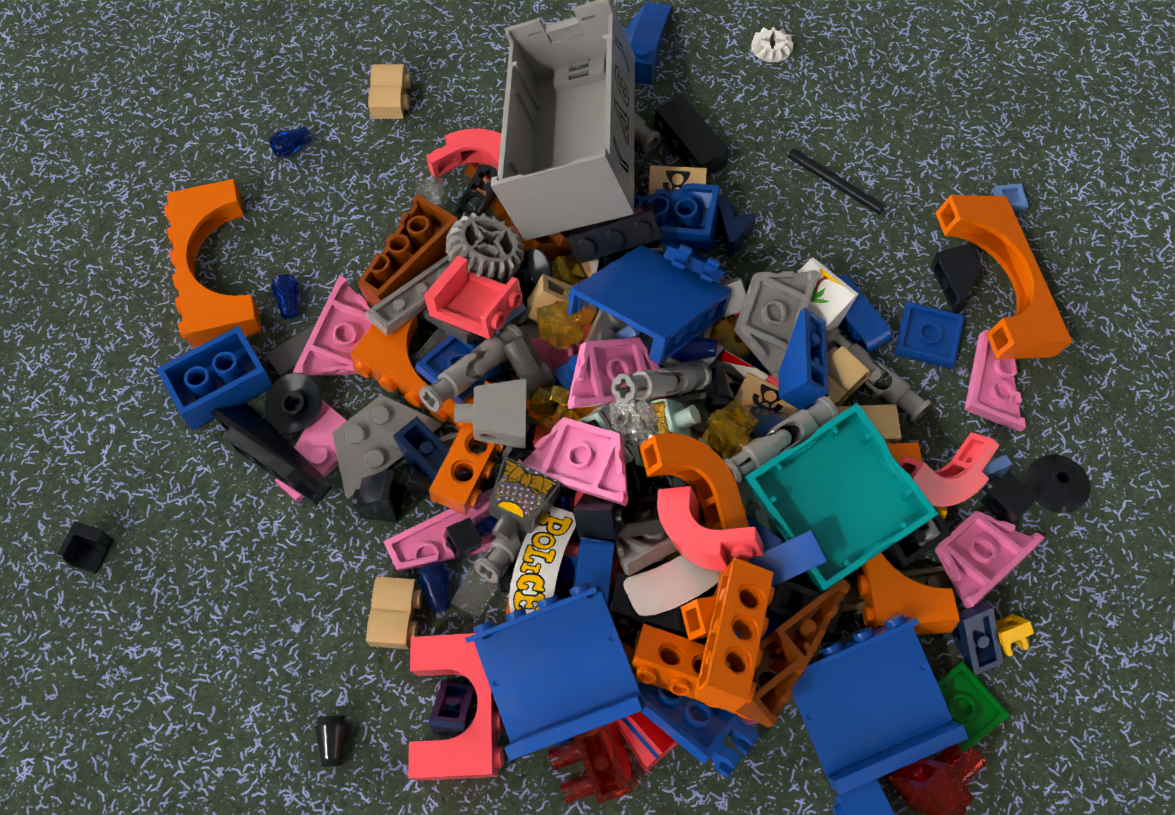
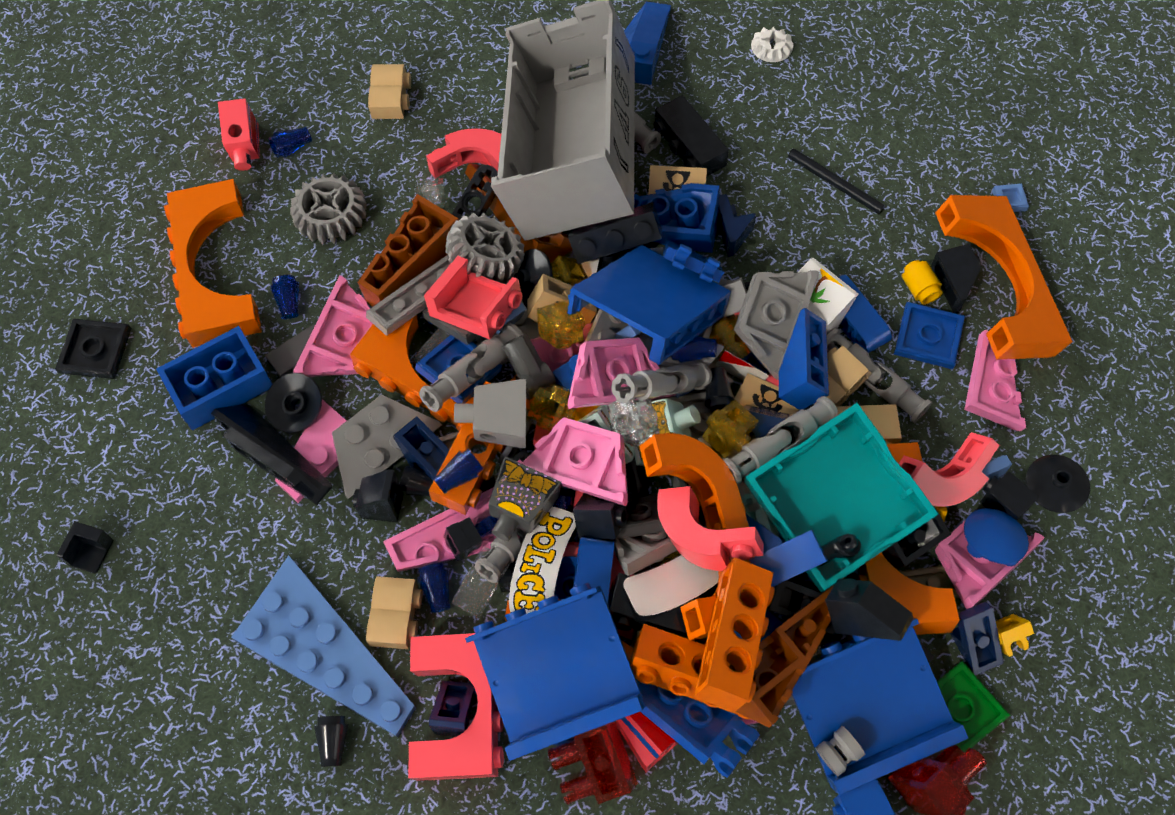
none -> black tile [55,319,132,379]
none -> coral torso [218,99,260,171]
none -> medium blue wing [231,555,416,738]
none -> light grey gear [290,173,367,244]
none -> clear blue cone [433,448,484,494]
none -> light grey wheel [815,726,866,777]
none -> black arm [819,534,861,567]
none -> black slope [825,579,913,641]
none -> yellow brick [902,260,943,305]
none -> blue dish [964,508,1029,567]

